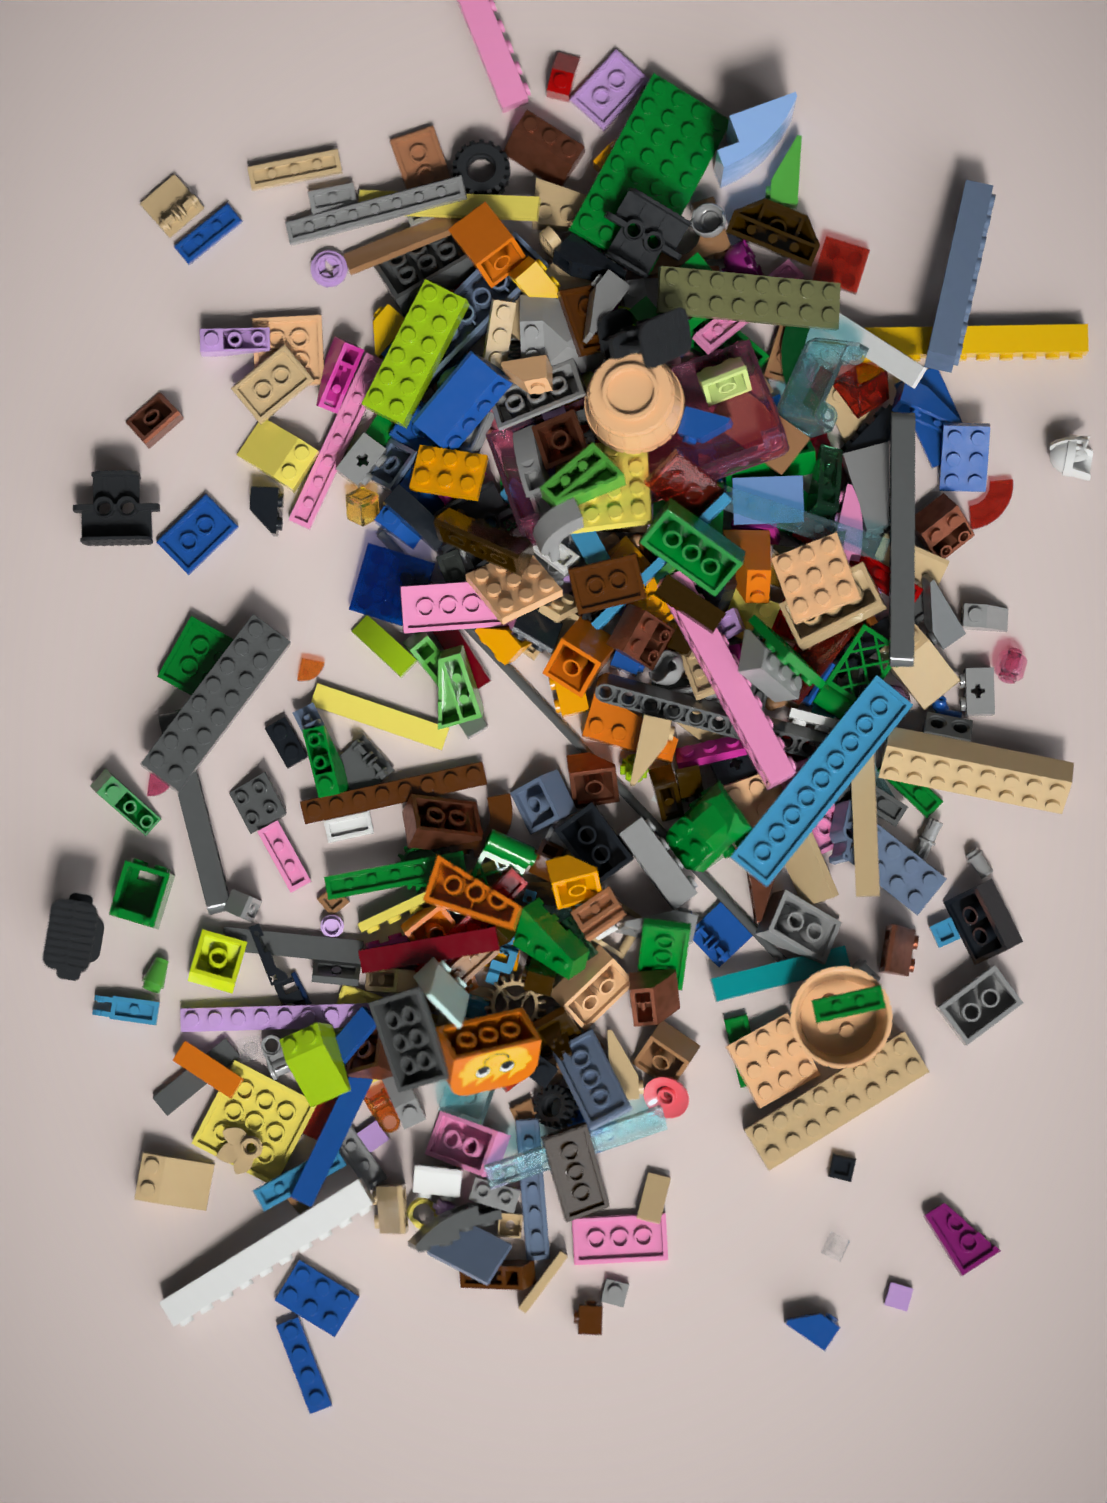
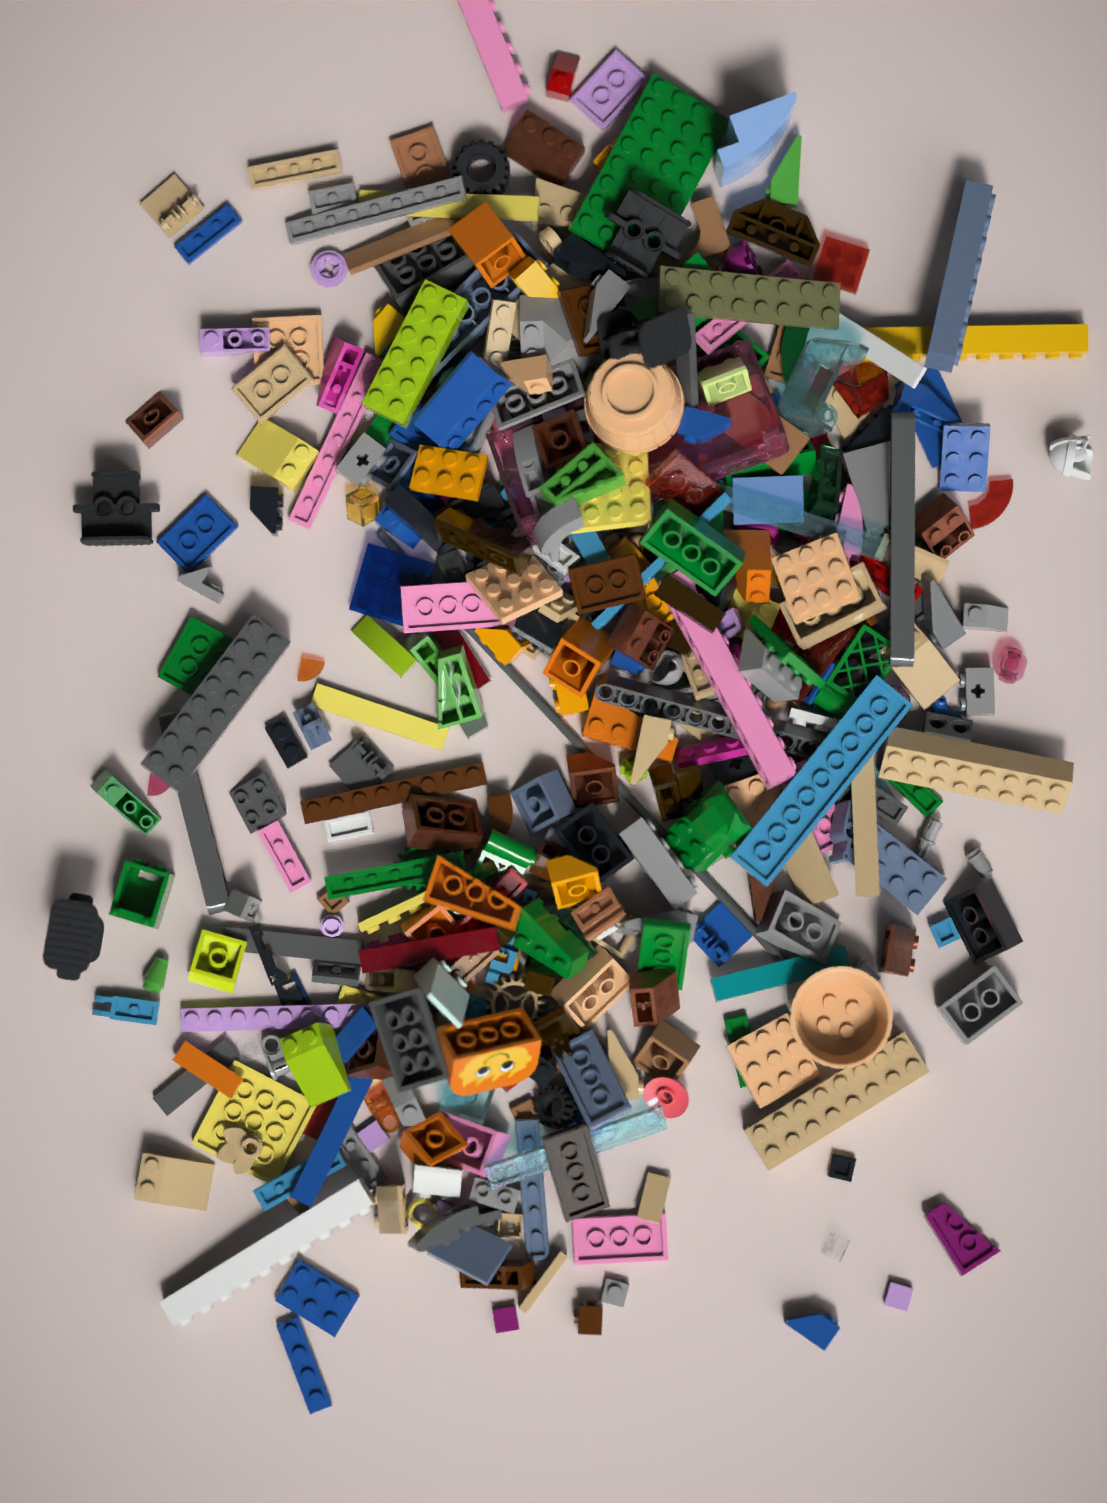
green slope [302,725,349,798] -> none
light grey hair [690,203,726,238] -> none
green tile [811,985,886,1023] -> none
none -> light grey slope [177,567,224,605]
none -> orange slope [399,1111,468,1167]
none -> magenta tile [492,1306,519,1334]
none -> dark grey tile [676,313,699,408]

